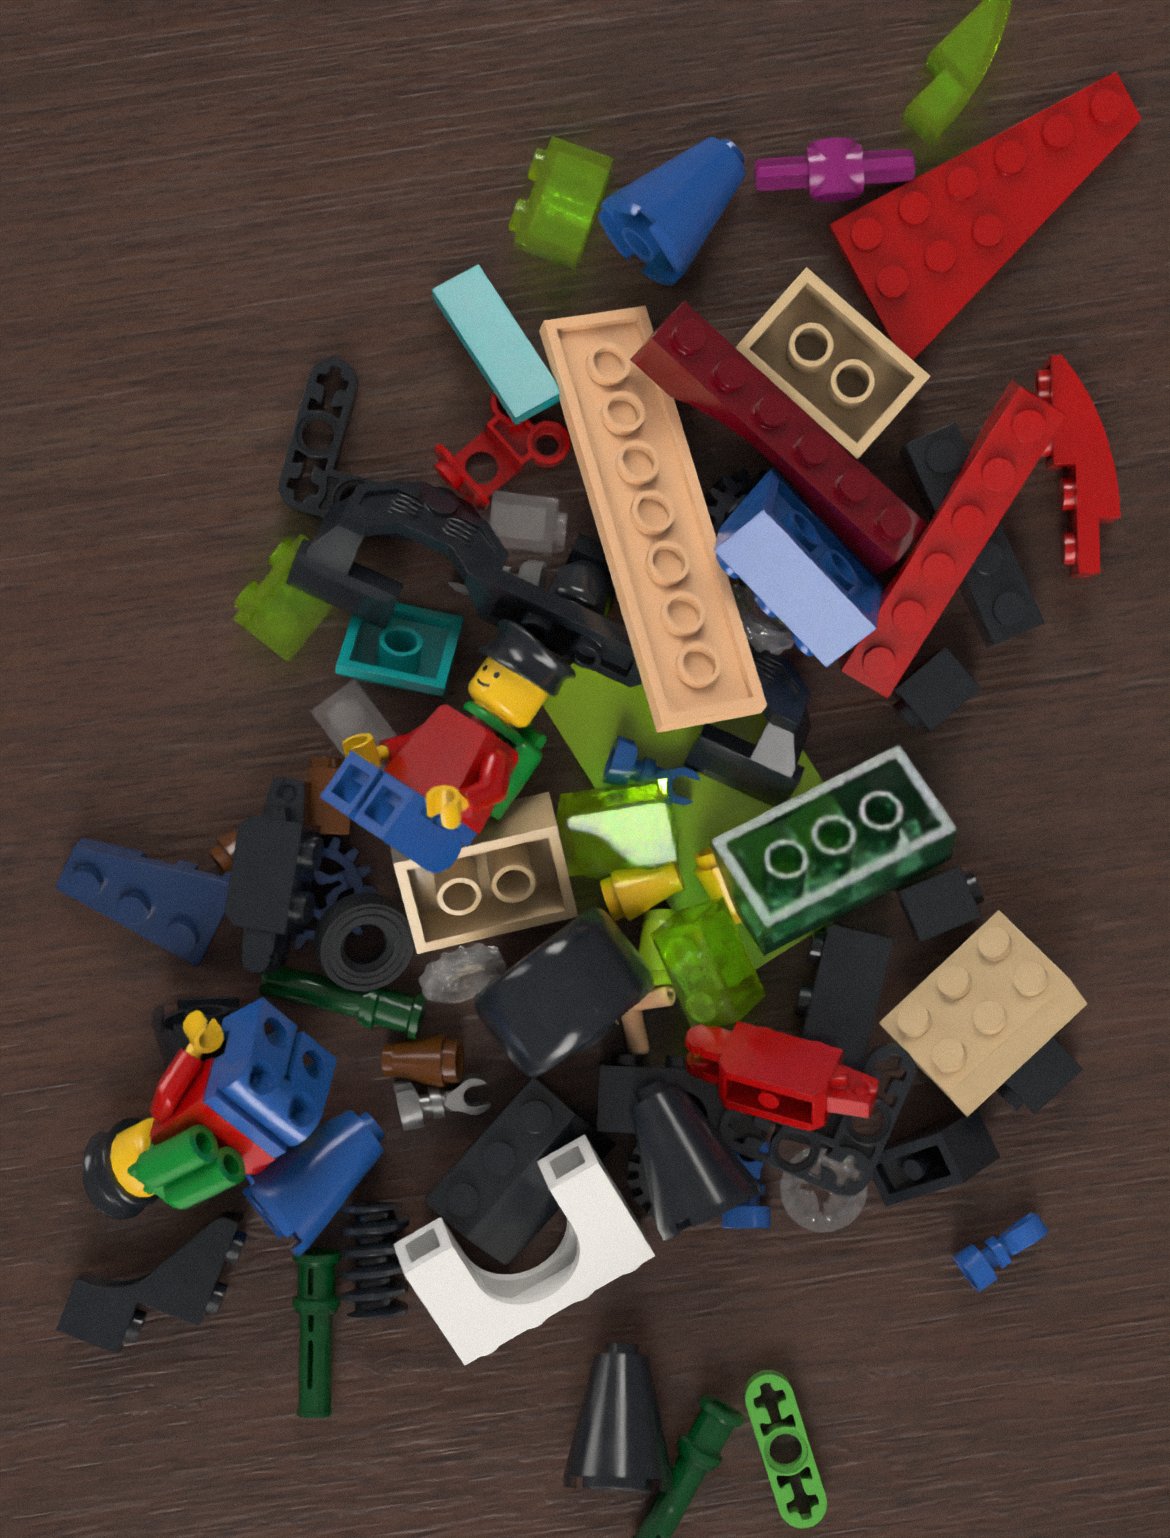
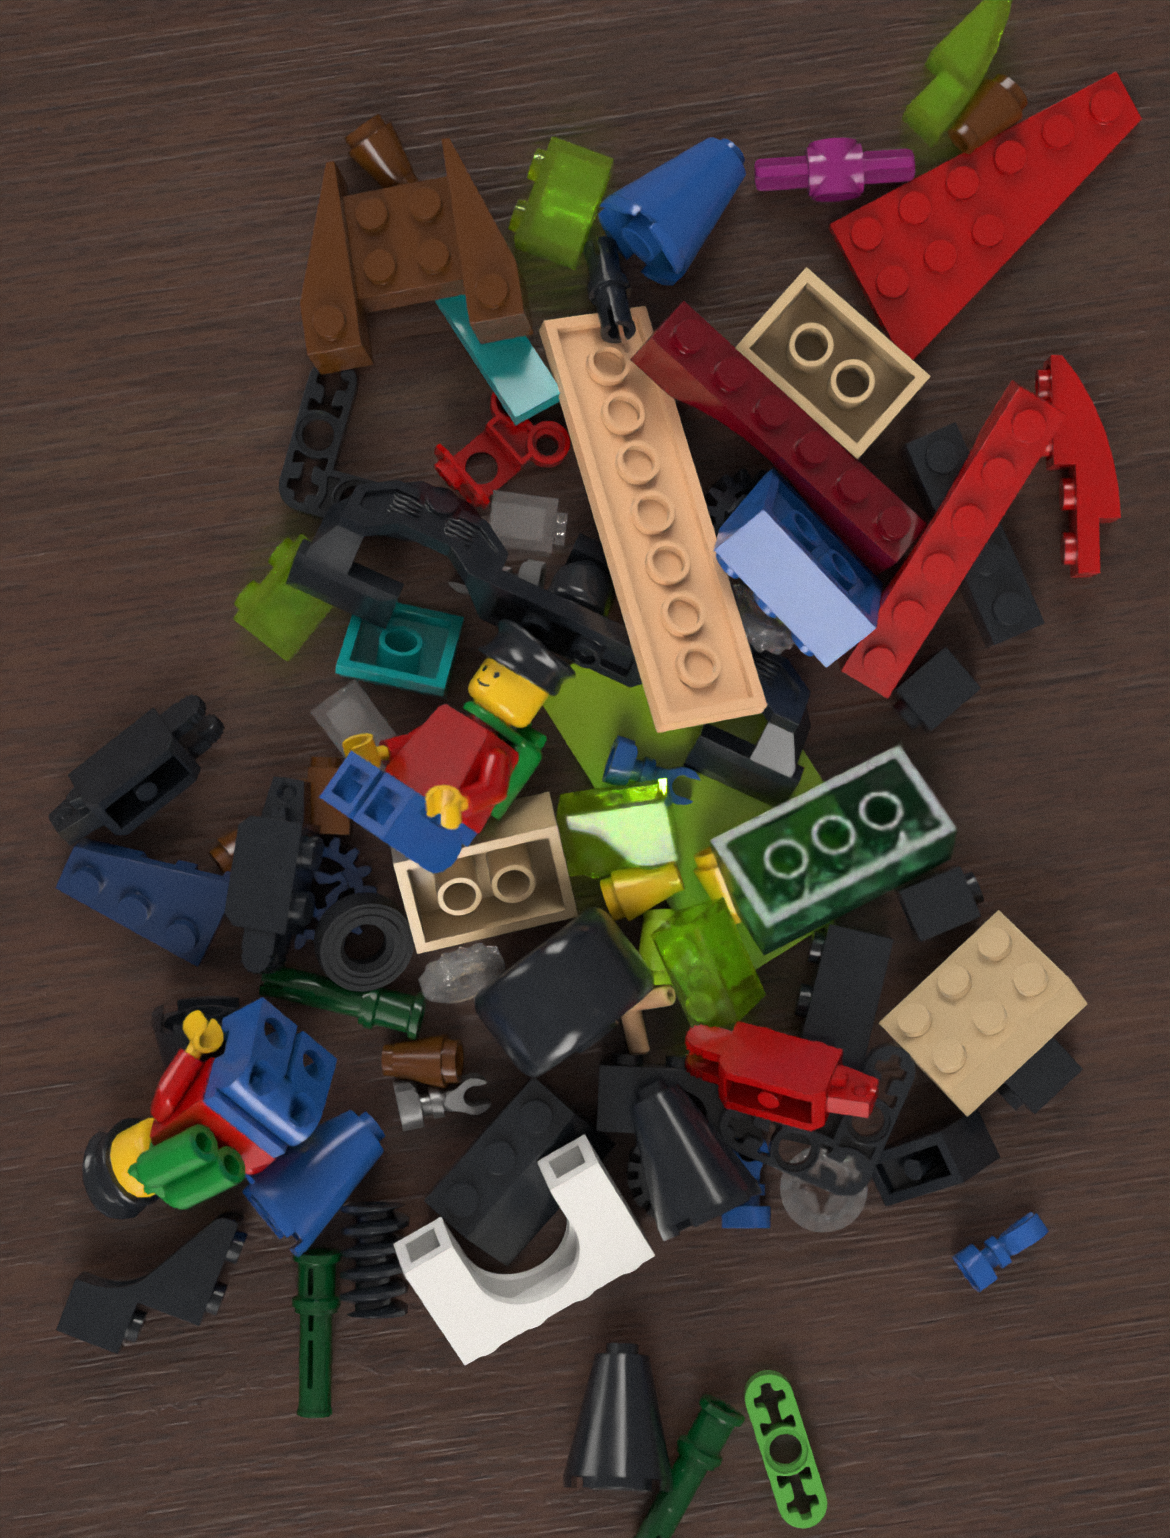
none -> black hinge [48,694,225,846]
none -> reddish brown wedge [300,138,534,375]
none -> reddish brown cone [344,114,419,188]
none -> black pin [583,236,636,343]
none -> reddish brown cone [948,74,1028,154]

